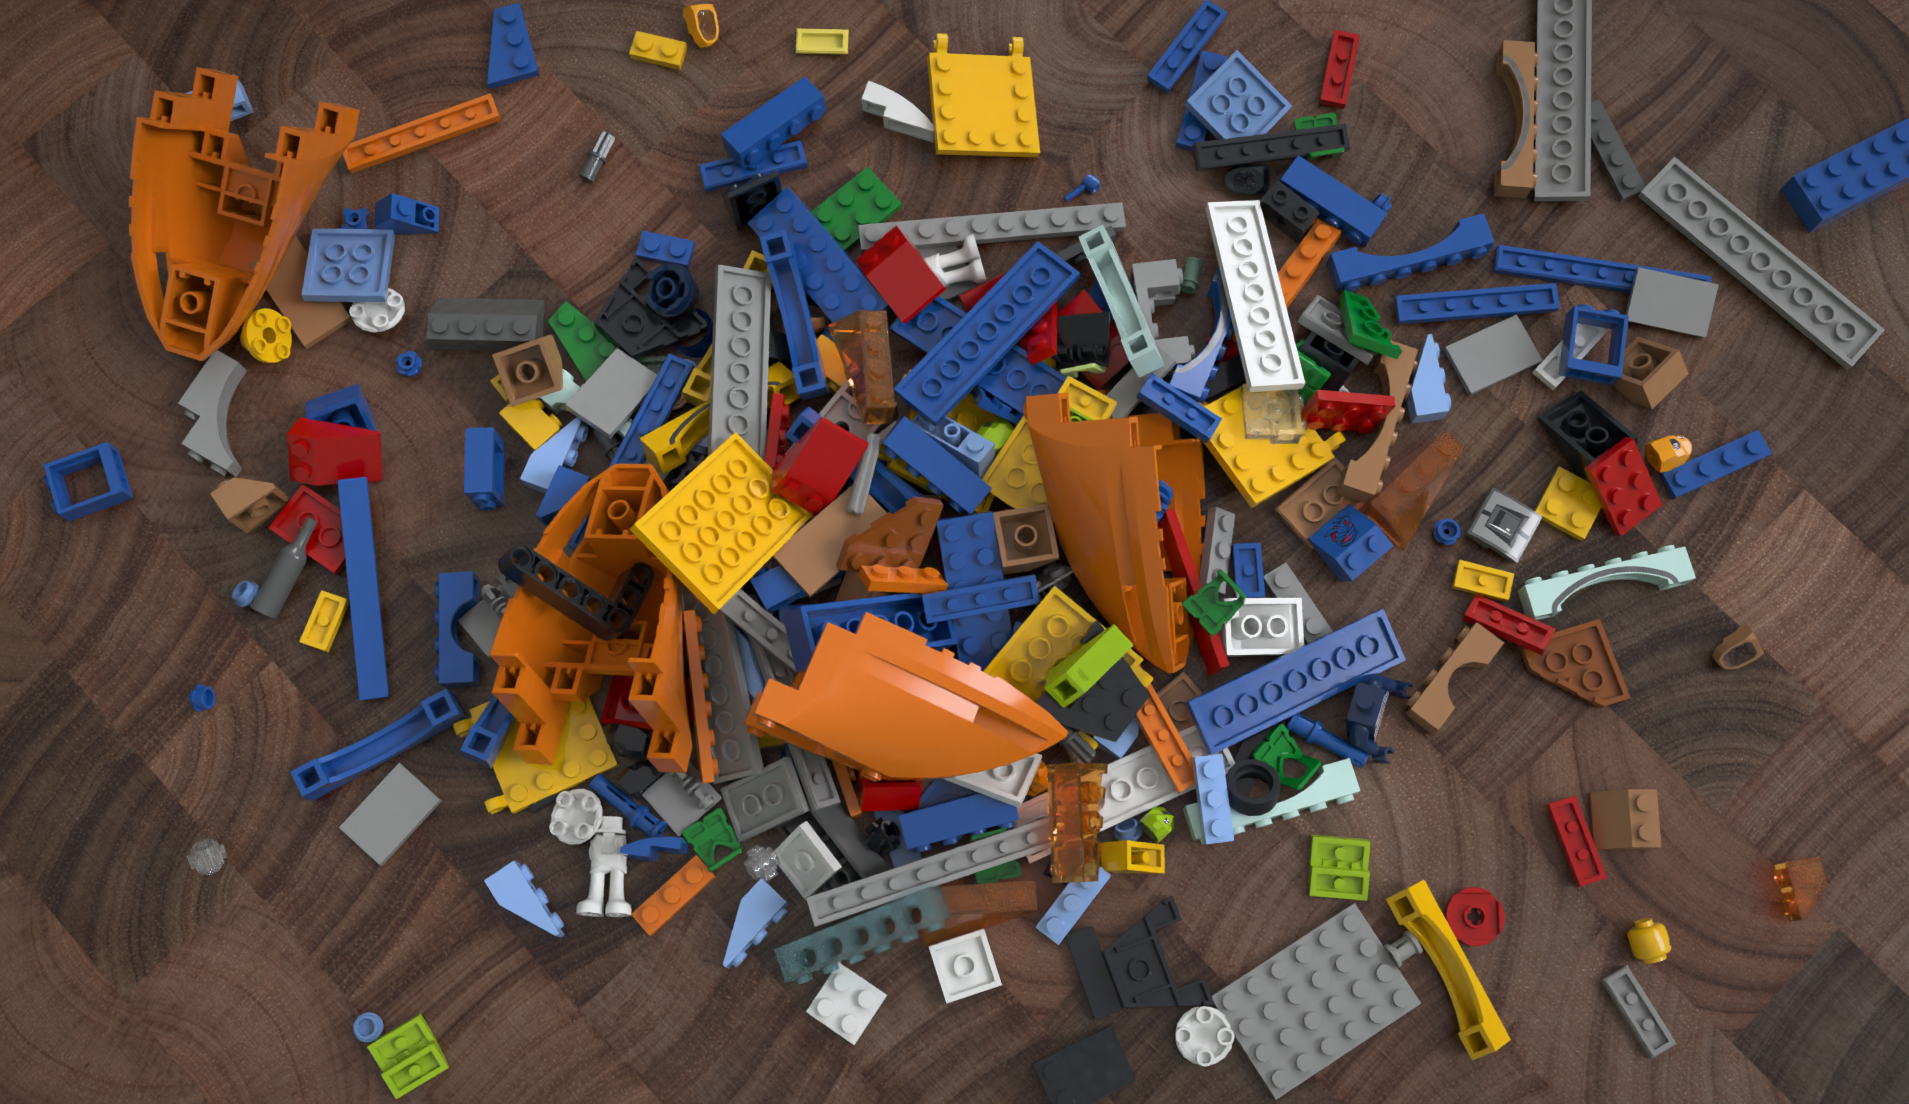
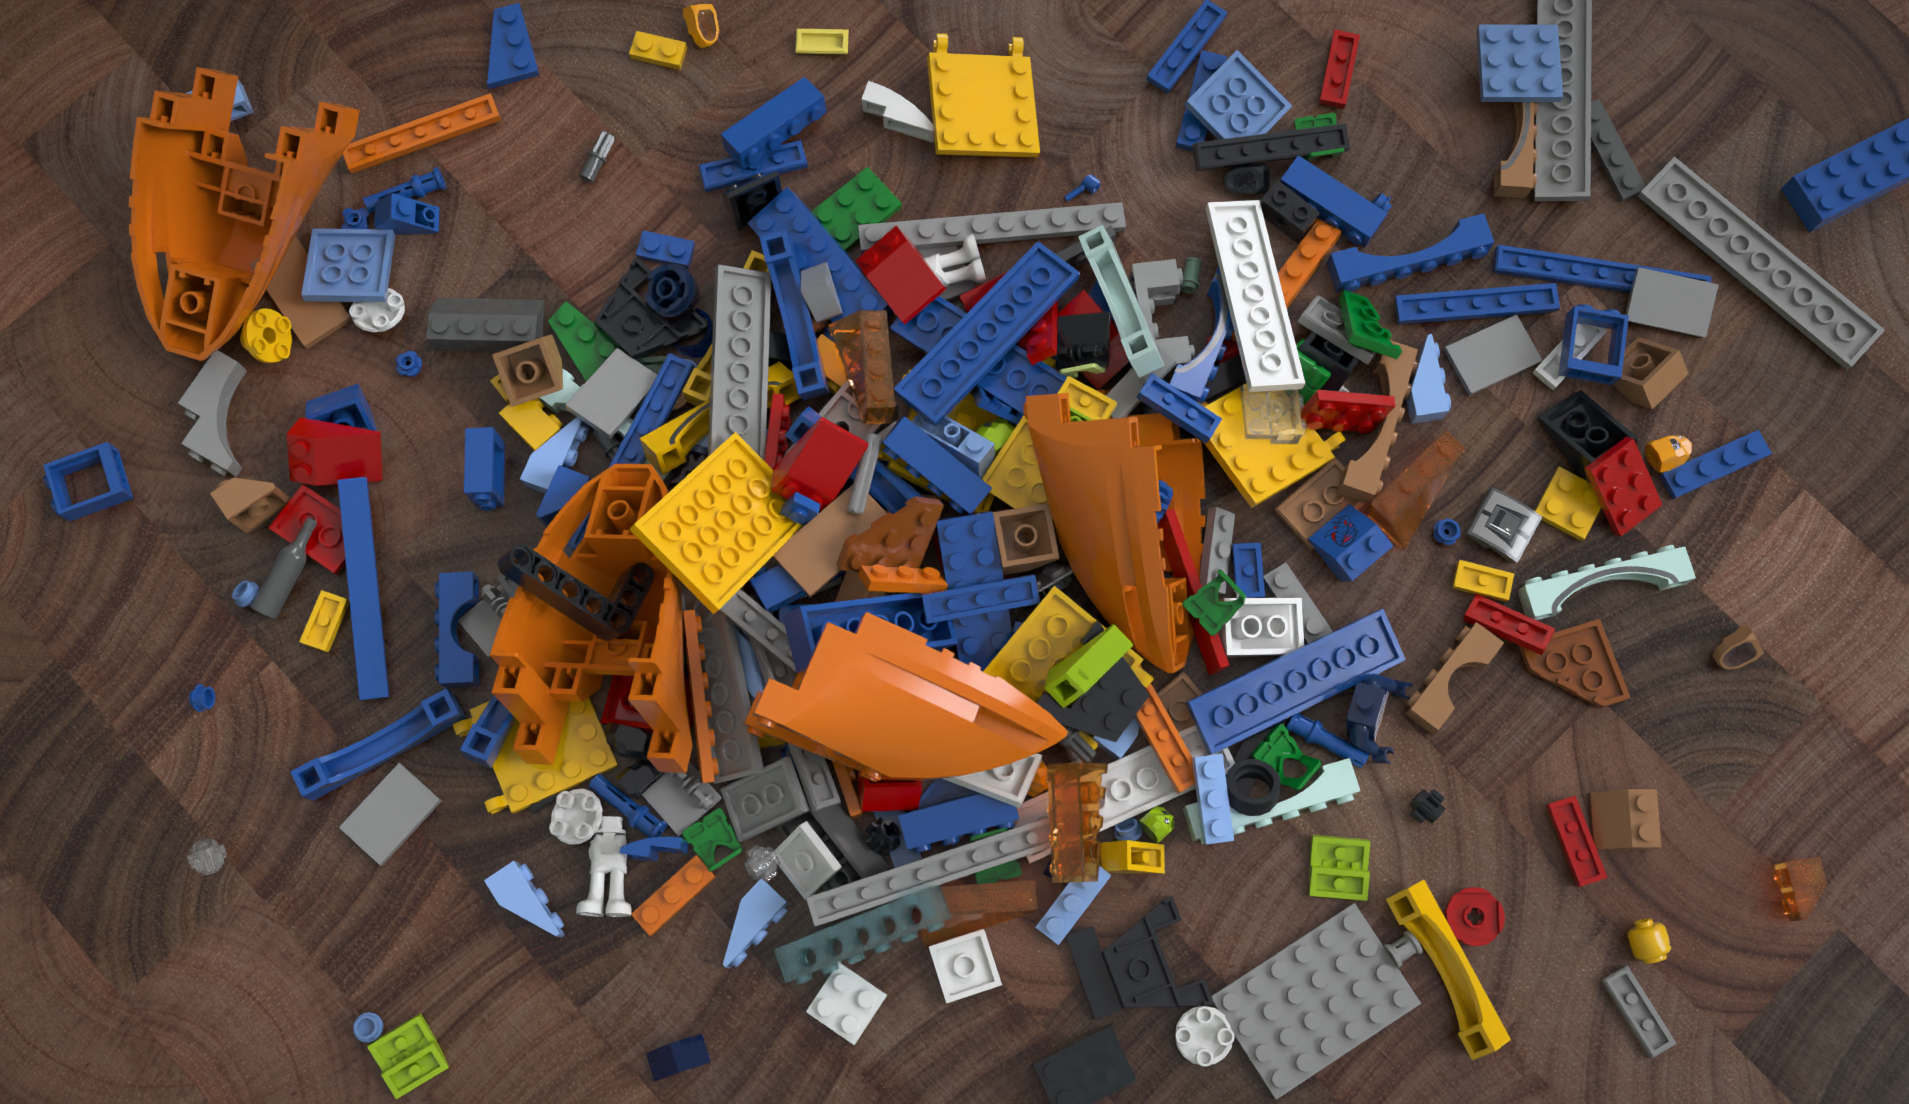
none -> blue pin [363,167,447,214]
none -> clear blue slope [646,1034,711,1082]
none -> blue plate [780,492,821,526]
none -> light grey slope [801,262,843,323]
none -> black gear [1409,789,1446,824]
none -> medium blue plate [1476,25,1563,102]

